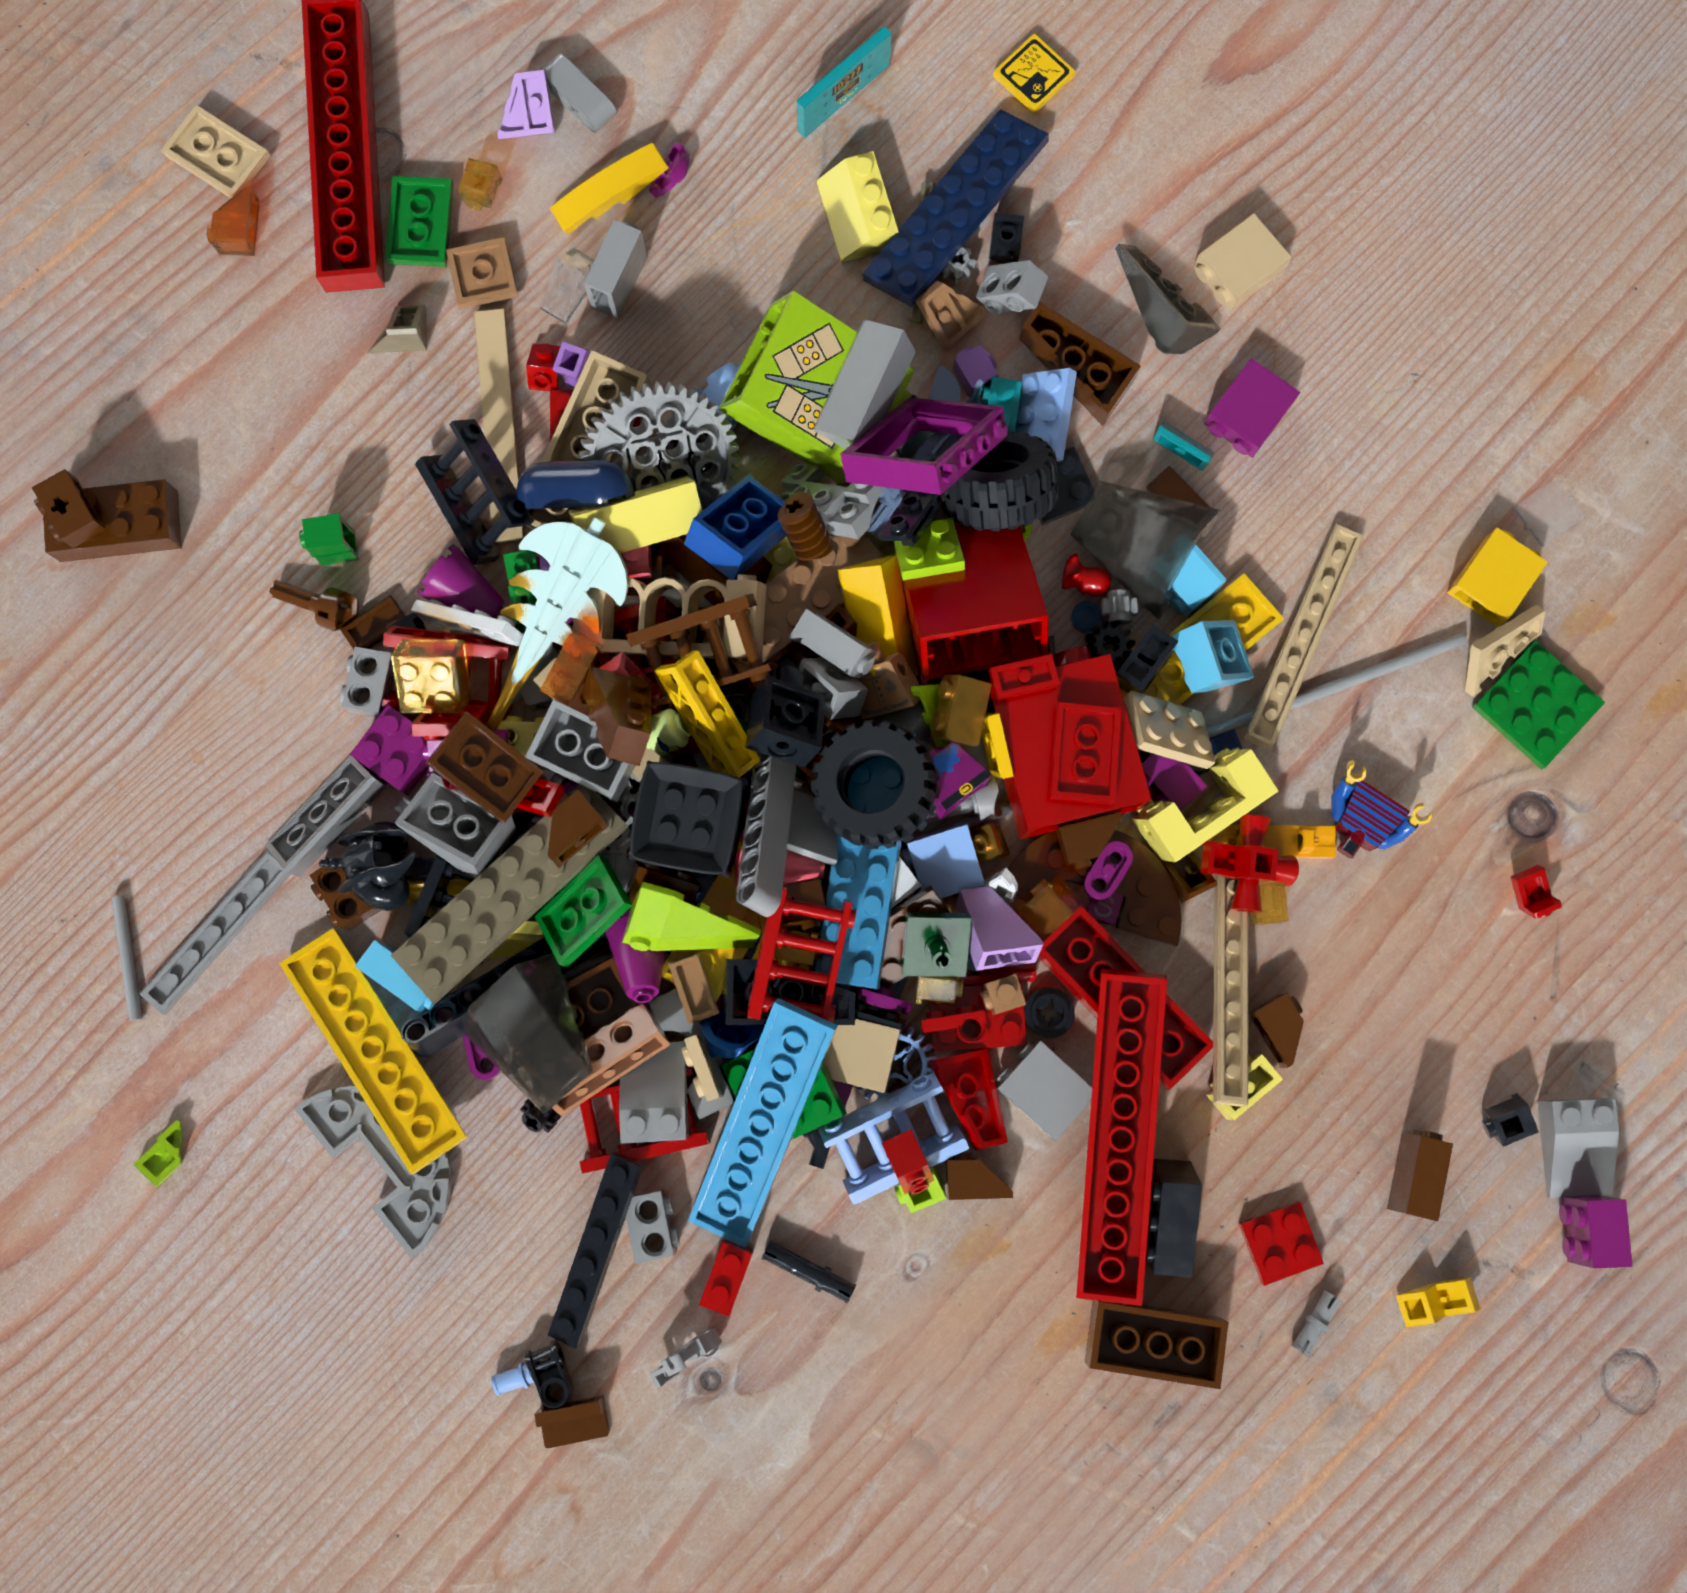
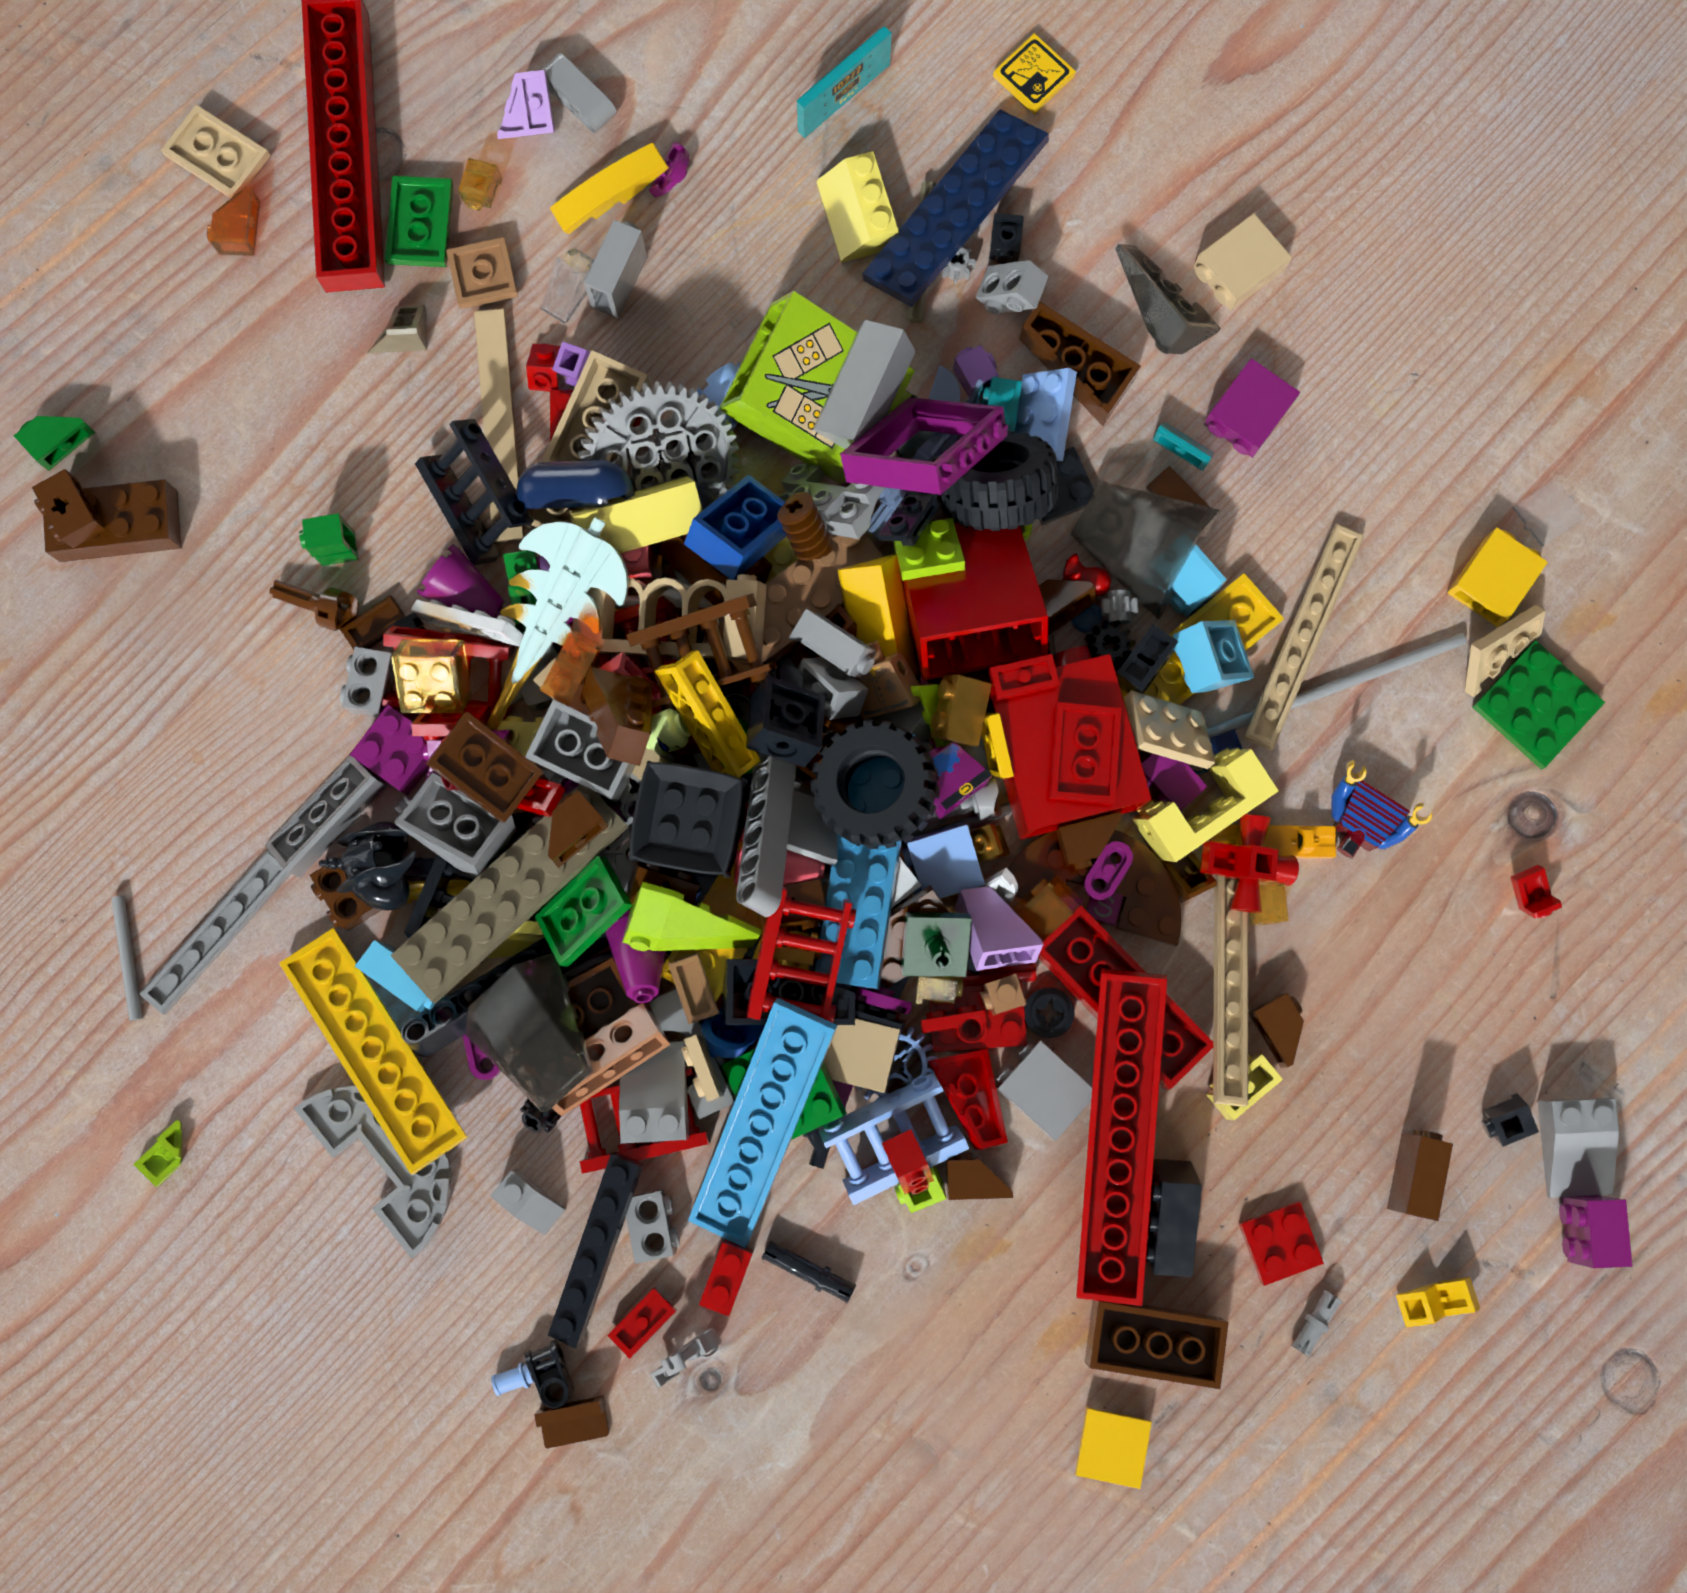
medium nougat wing [915,281,989,349] -> none
none -> green slope [13,416,96,471]
none -> light grey slope [490,1168,566,1235]
none -> red plate [607,1287,677,1359]
none -> reddish brown slope [1039,579,1097,636]
none -> yellow tile [1075,1407,1152,1489]

